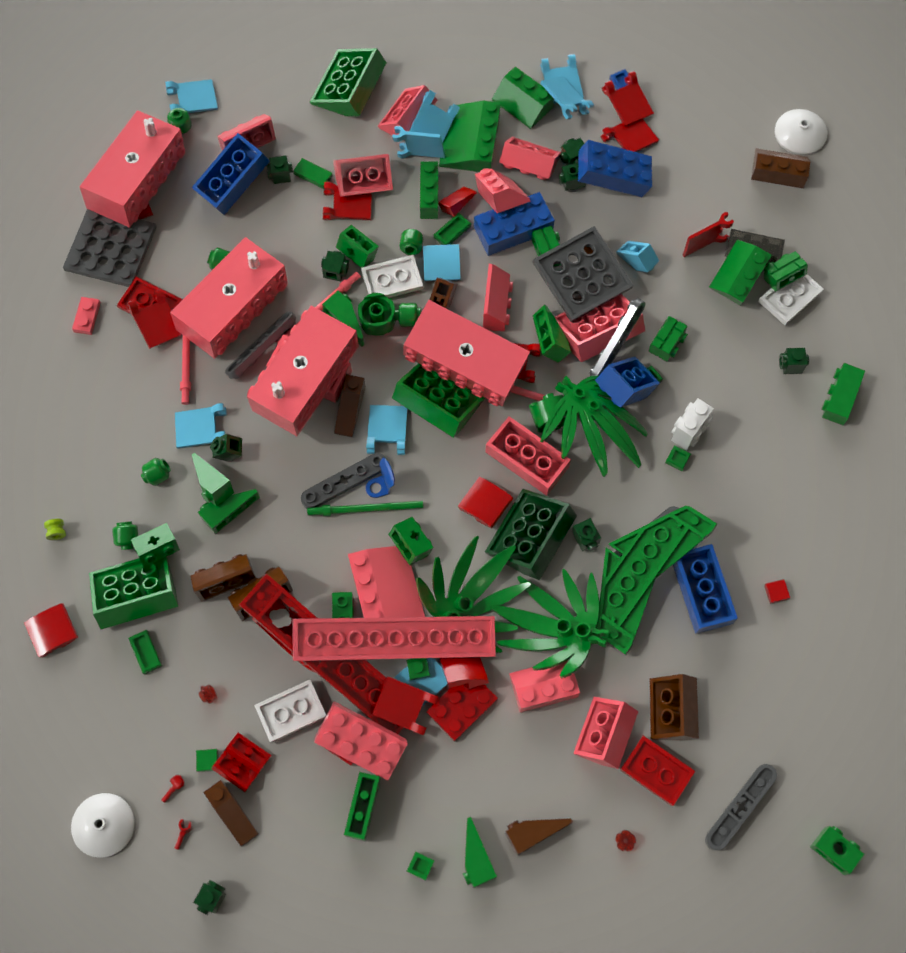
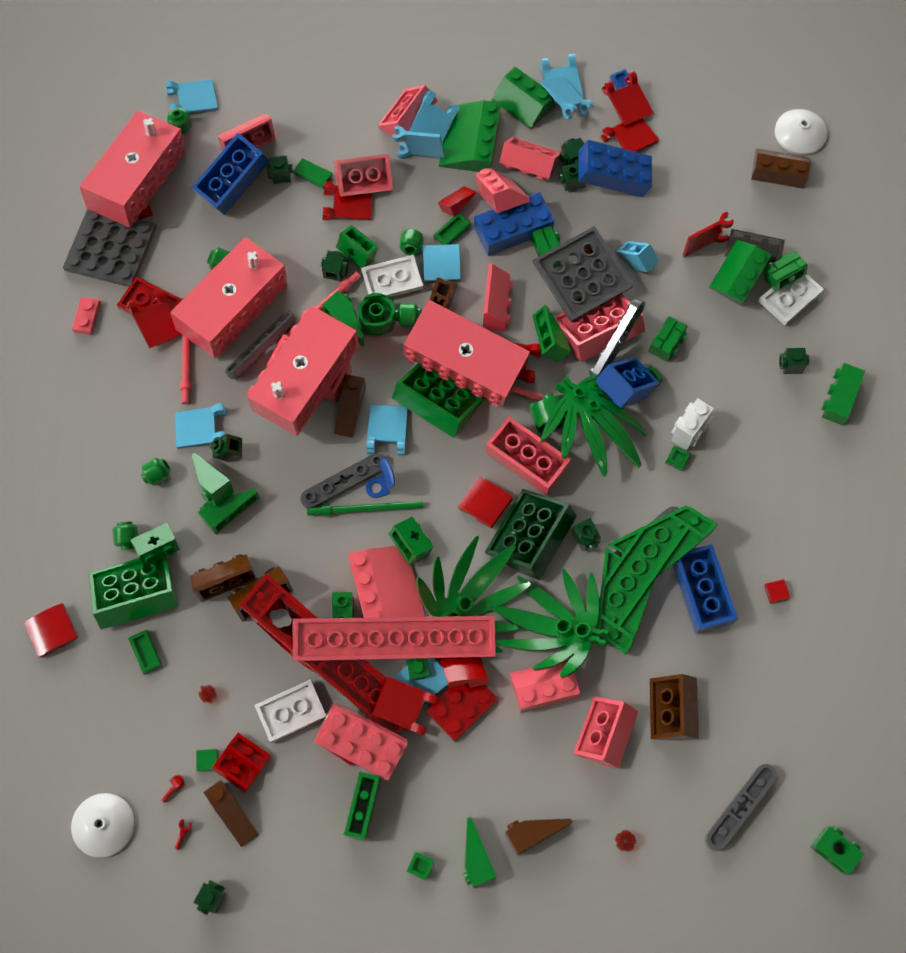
lime wheel [44,519,66,540] -> none
green slope [310,48,387,116] -> none
green brick [420,161,438,219] -> none
red plate [620,735,695,807] -> none

